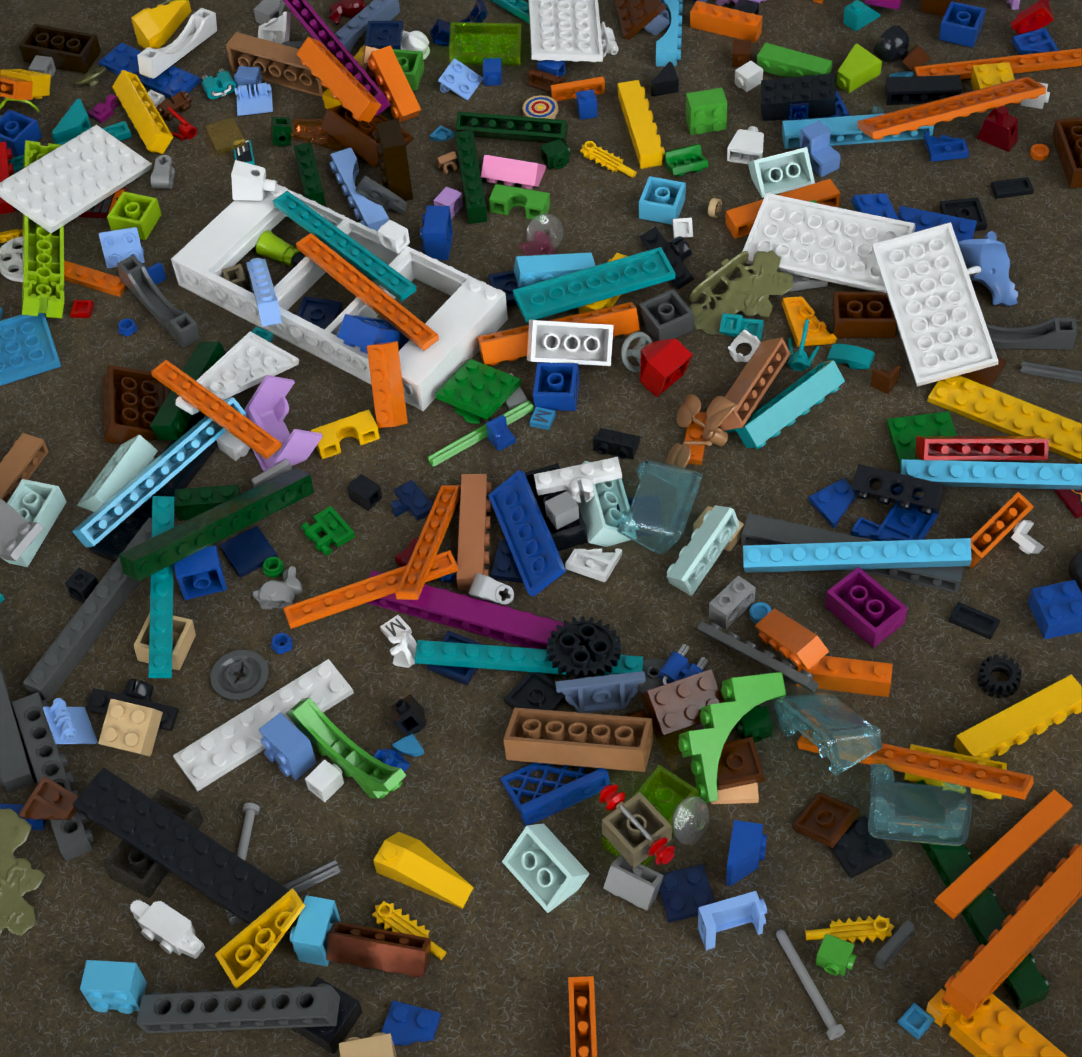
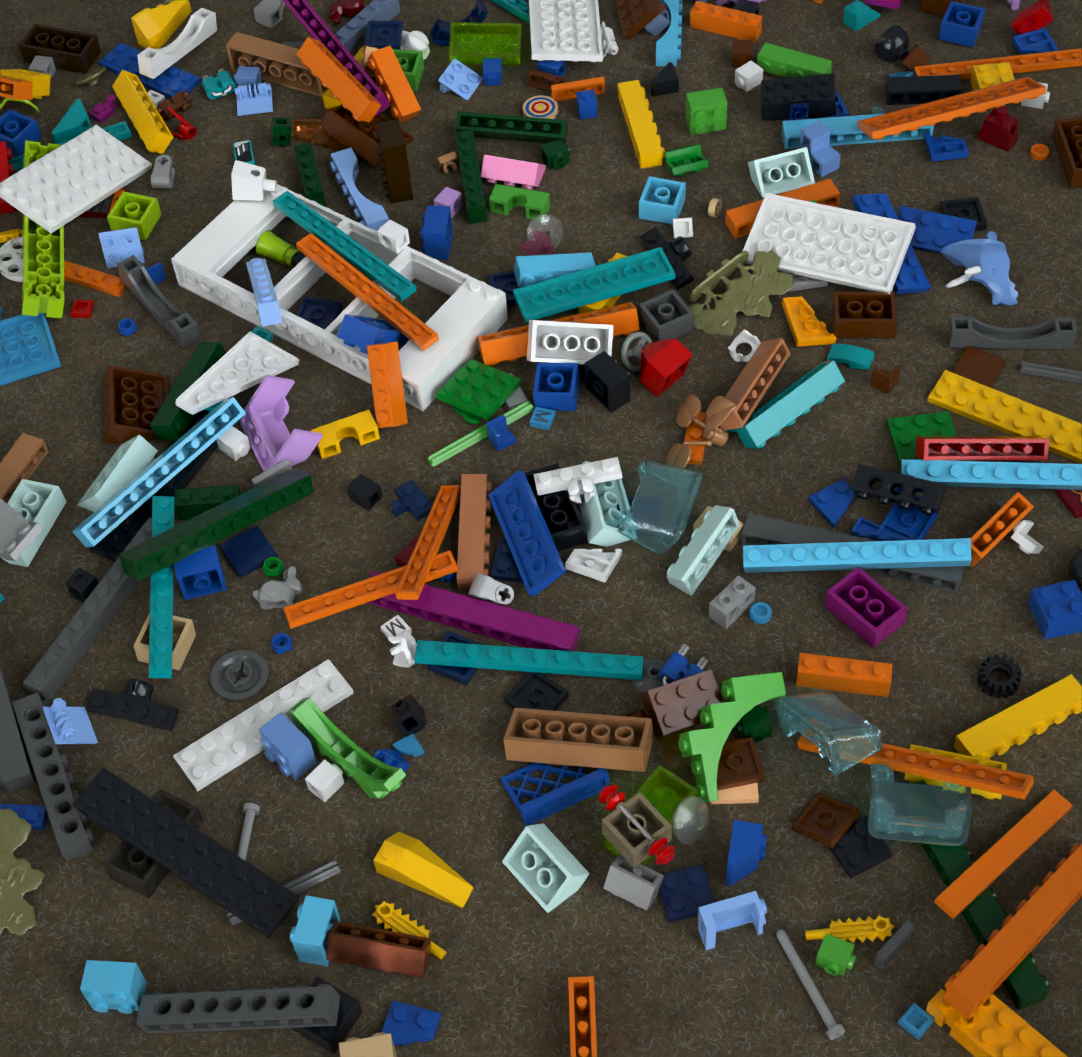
reddish brown wing [18,776,78,820] -> none
tan brick [98,699,163,757] -> none
white hinge [130,900,205,959] -> none
orange tile [151,360,282,459] -> none
clear yellow piece [205,117,246,154] -> none
yellow wedge [215,888,305,988] -> none
dark tan brick [223,264,249,290] -> none
white wing [258,12,291,44] -> none
green plate [302,506,355,556] -> none
dark grey hinge [355,175,408,215] -> none
dark azure tile [429,125,455,141] -> none
light grey panel [545,491,579,529] -> none
black gear [547,616,621,679] -> none
sand blue wing [555,671,646,713] -> none
yellow piece [580,141,637,178] -> none
black bracket [593,428,640,459] -> none
dark grey plate [697,621,819,693] -> none
teal slope [719,313,764,341] -> none
white torso [727,126,764,164] -> none
orange brick [755,608,829,670] -> none
teal plant [788,319,820,371] -> none
lime slope [837,44,882,93] -> none
white plate [872,222,998,387] -> none
black tile [949,602,1000,640] -> none
black tile [991,177,1034,199] -> none
none -> black brick [585,351,631,413]

